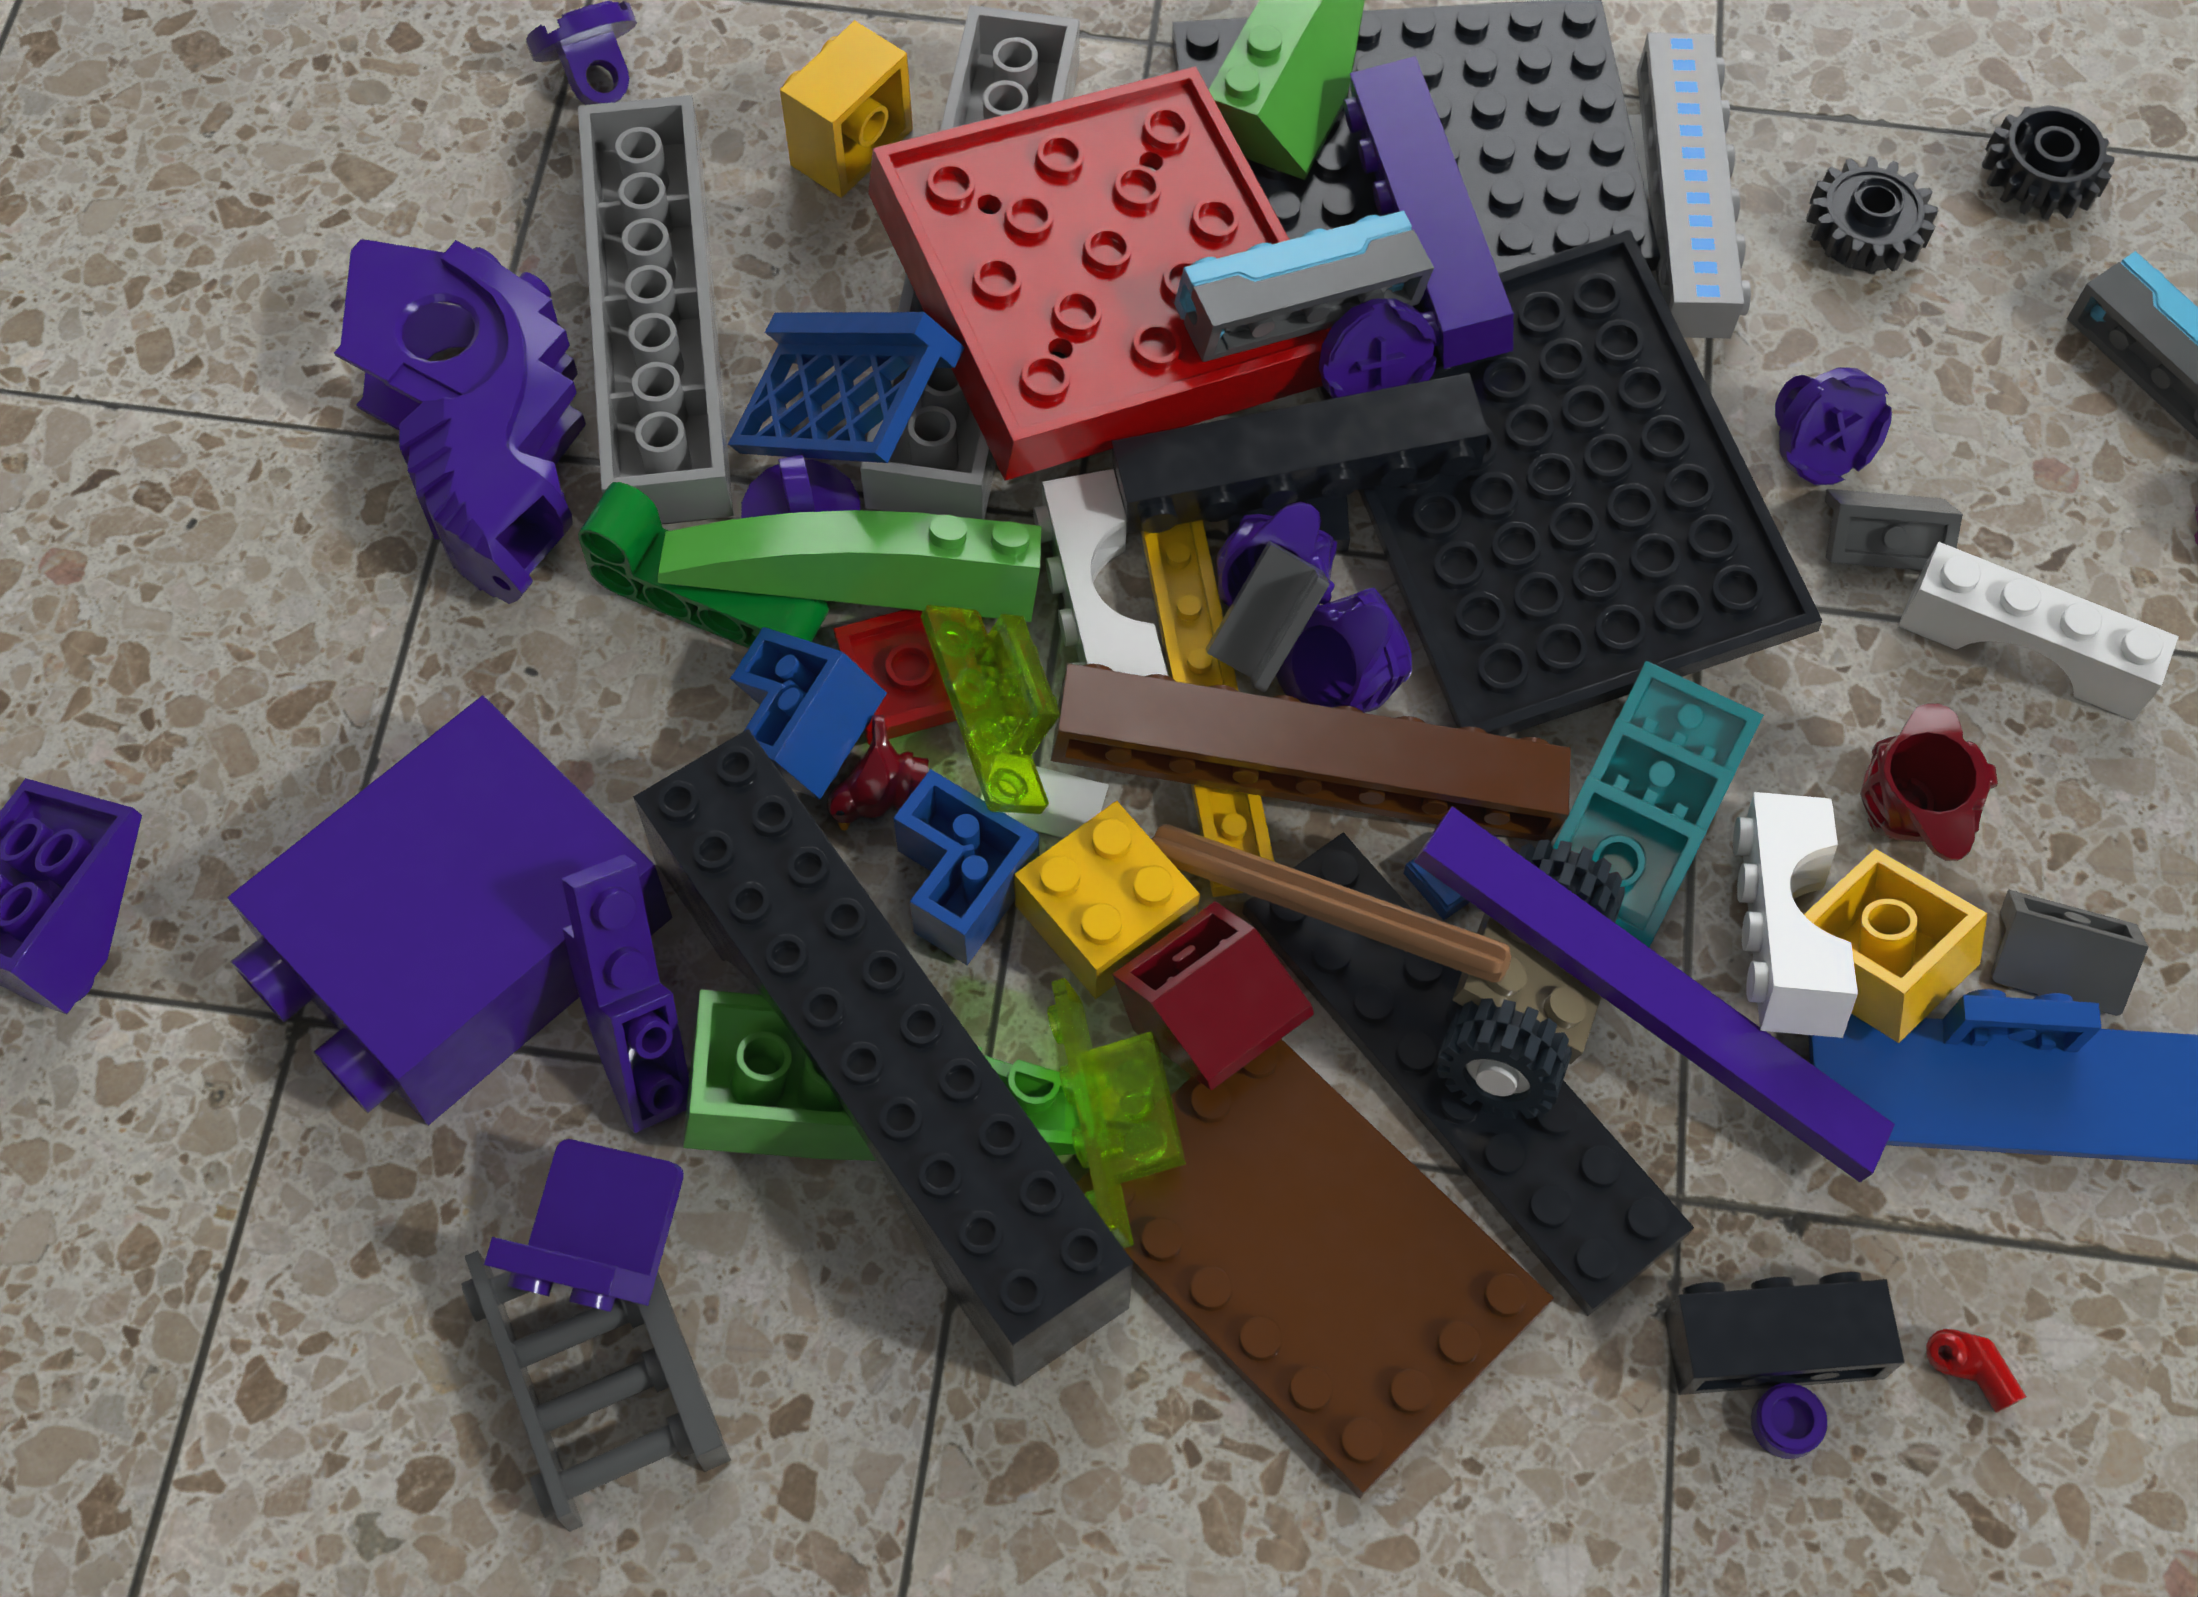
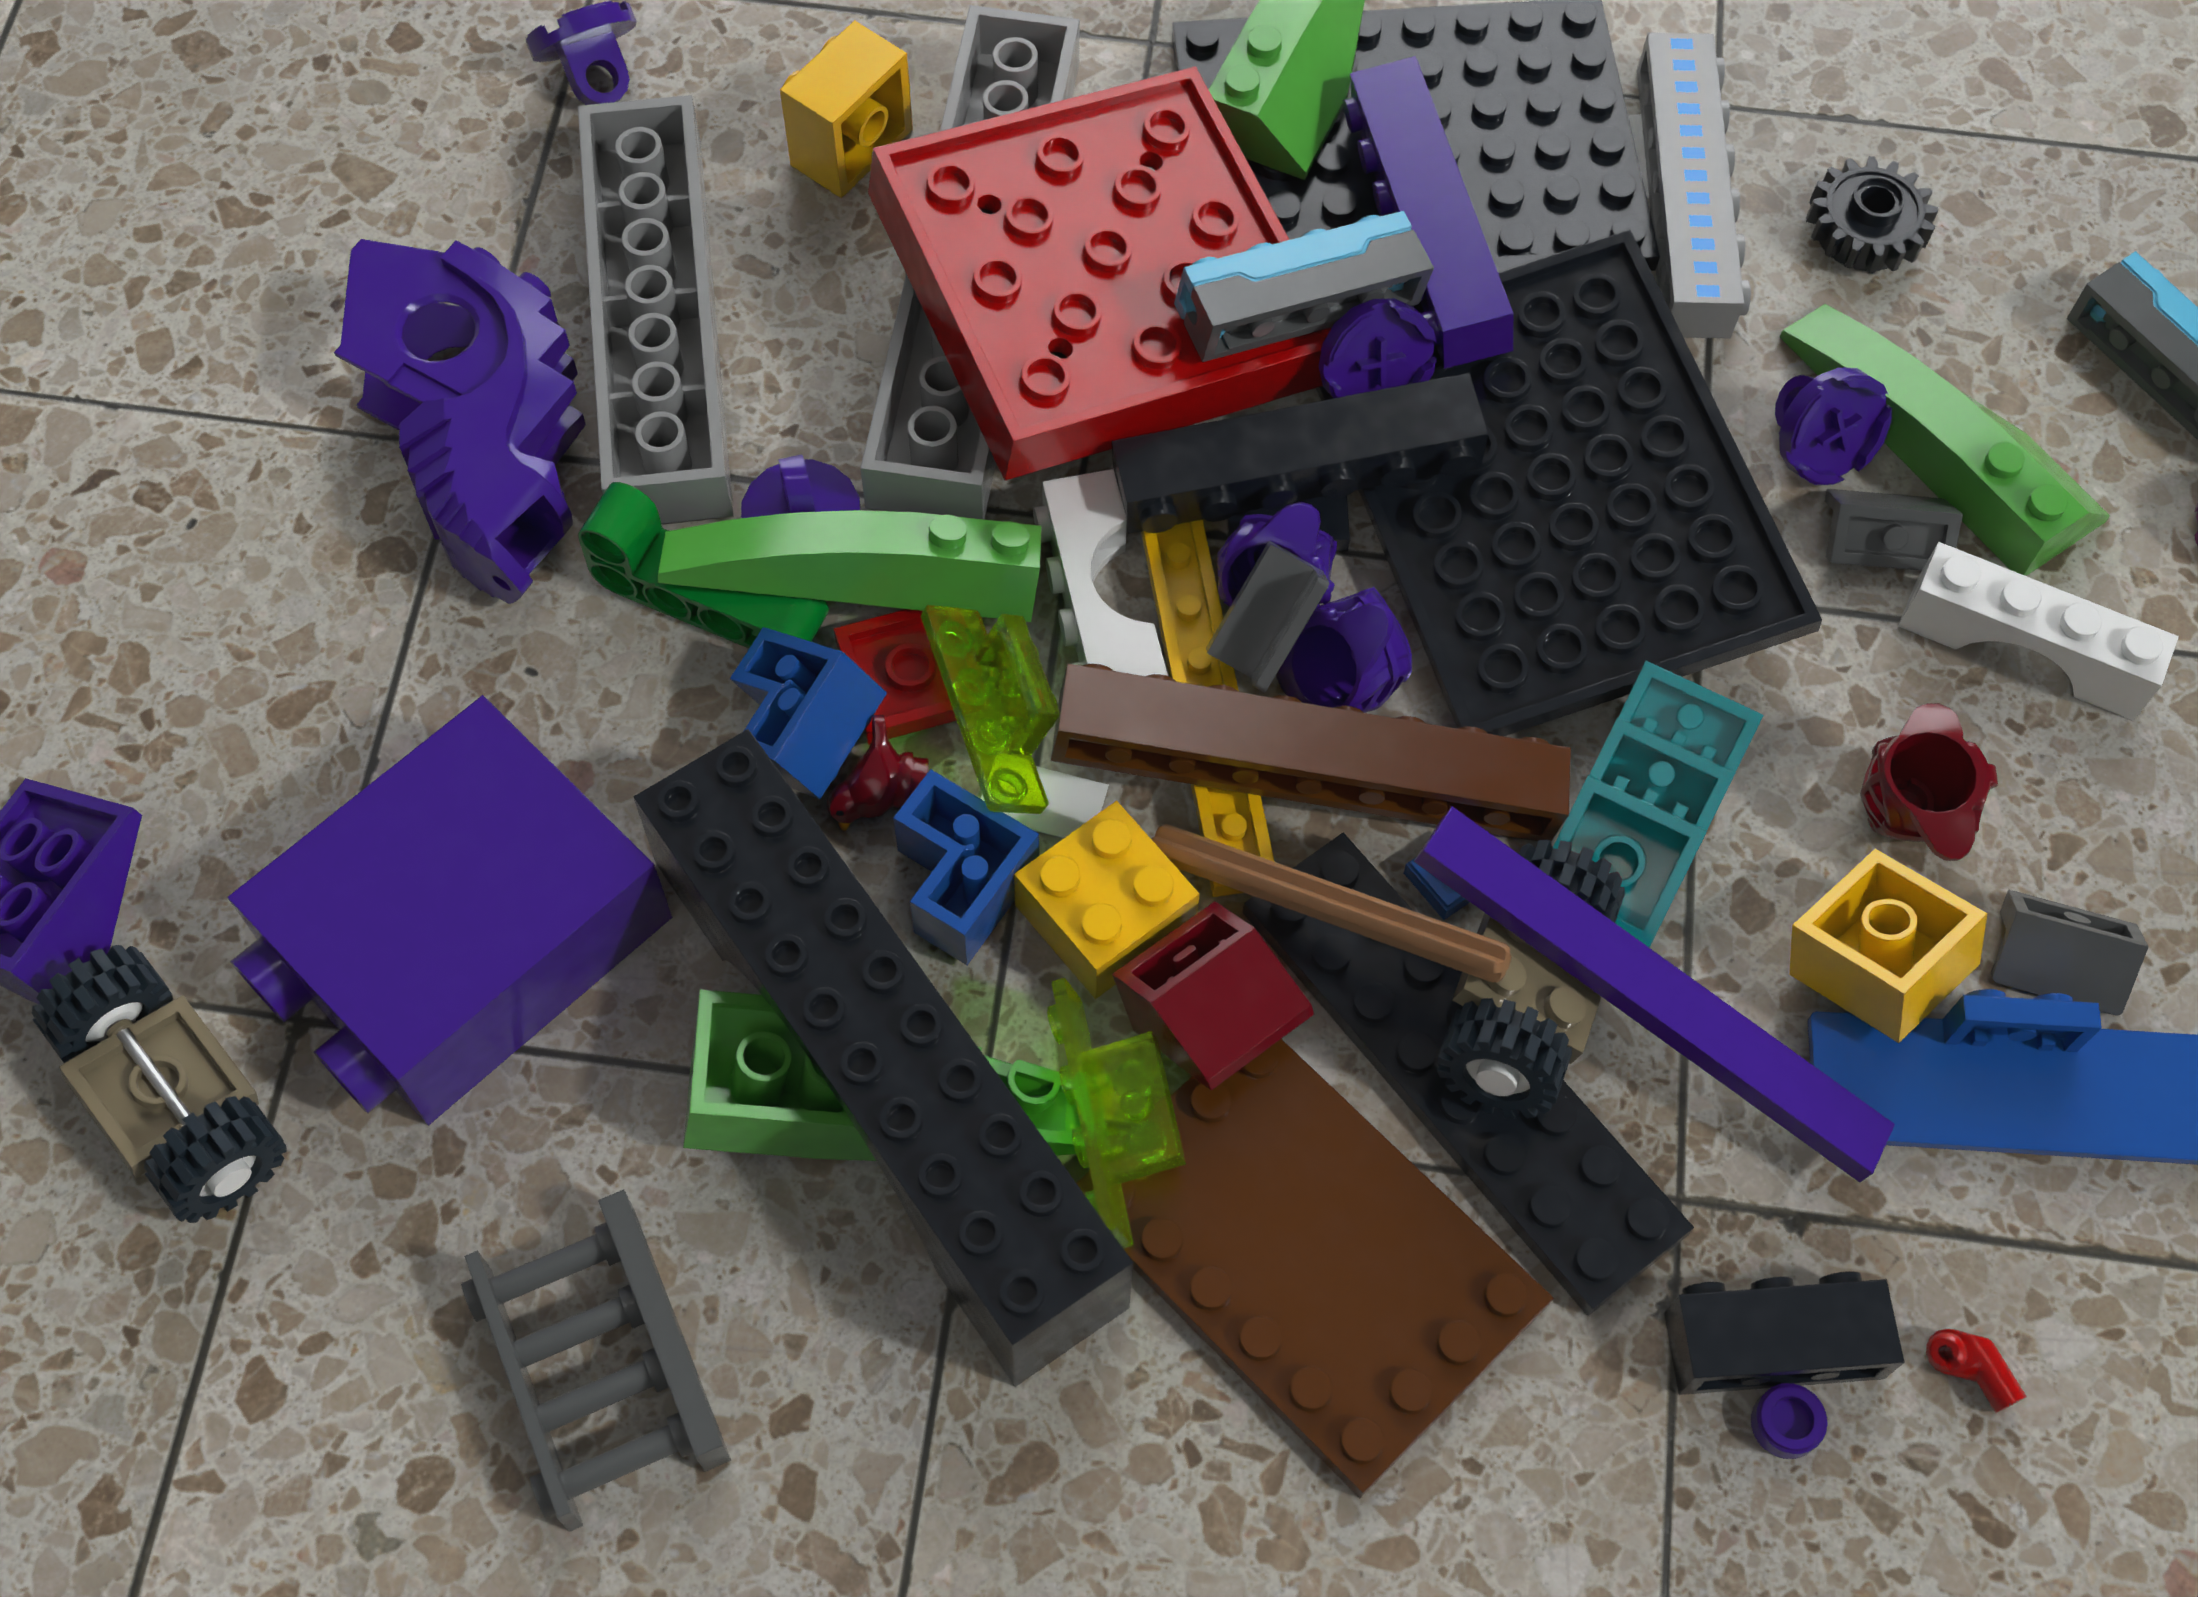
dark purple bracket [484,1139,684,1312] -> none
dark purple slope [562,854,689,1133] -> none
blue fence [728,312,965,463] -> none
white arch [1733,792,1858,1038] -> none
black gear [1982,105,2115,220] -> none
none -> plate [32,945,287,1223]
none -> bright green wedge [1780,304,2110,576]

